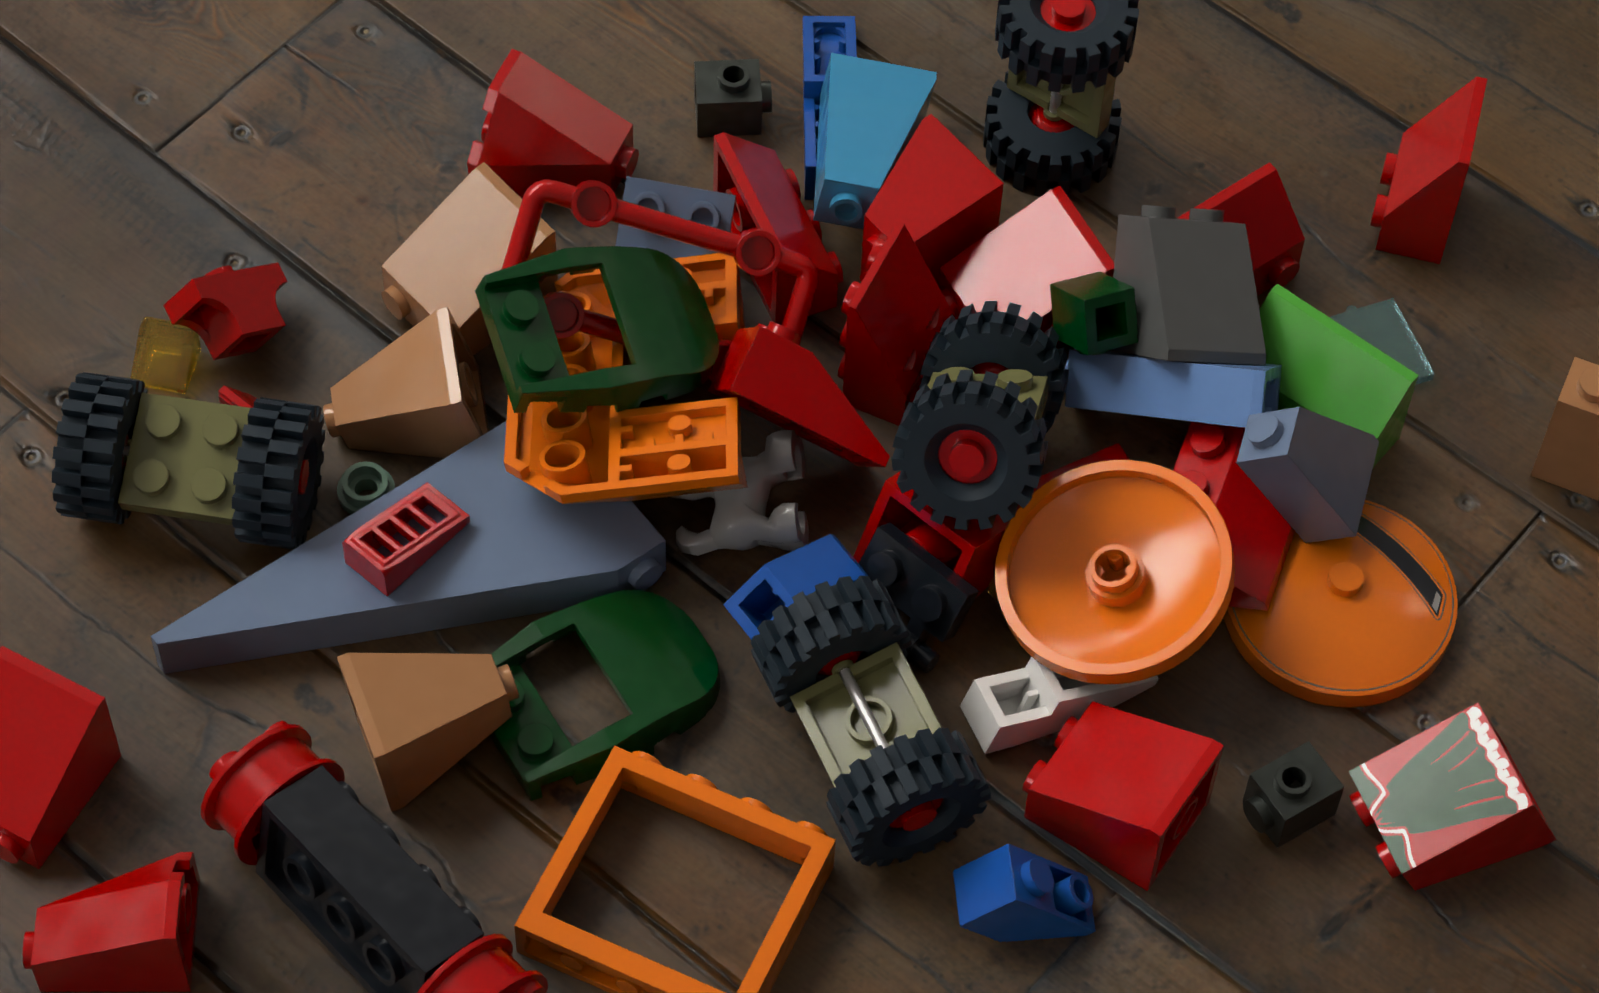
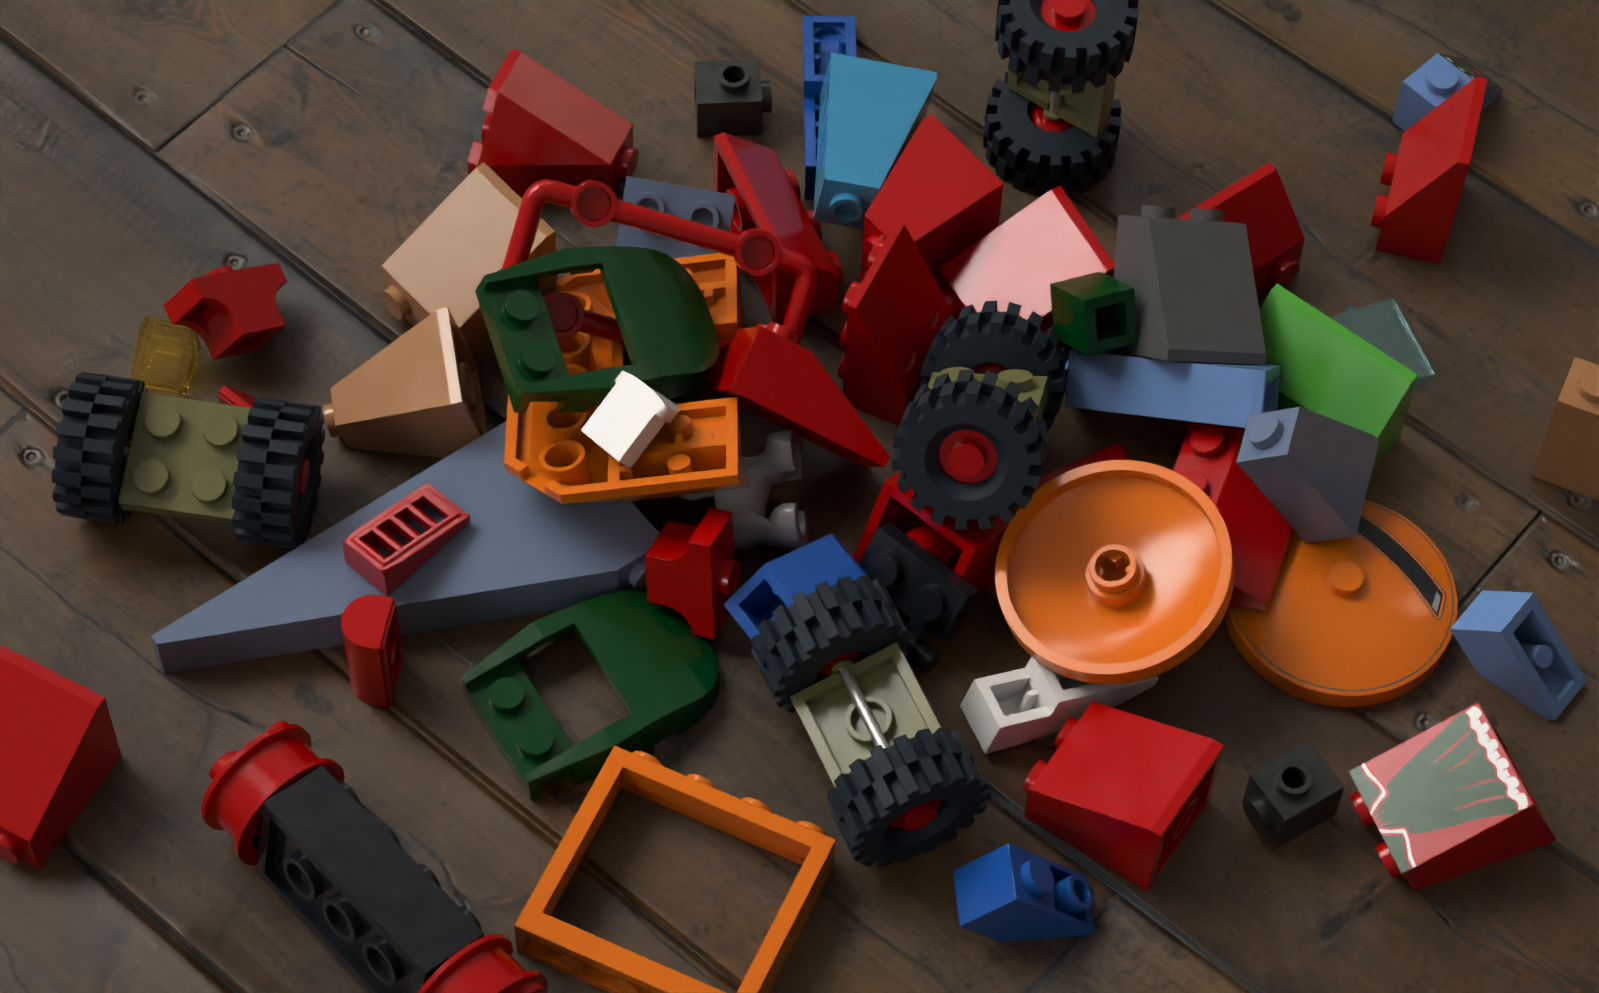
red slope [23,852,200,992] -> none
sand green plate [337,461,395,514] -> none
medium nougat slope [337,653,519,812] -> none
none -> red brick [341,595,404,708]
none -> white tile [581,371,680,468]
none -> red brick [645,507,741,640]
none -> medium blue slope [1392,53,1503,131]
none -> medium blue slope [1450,590,1587,721]

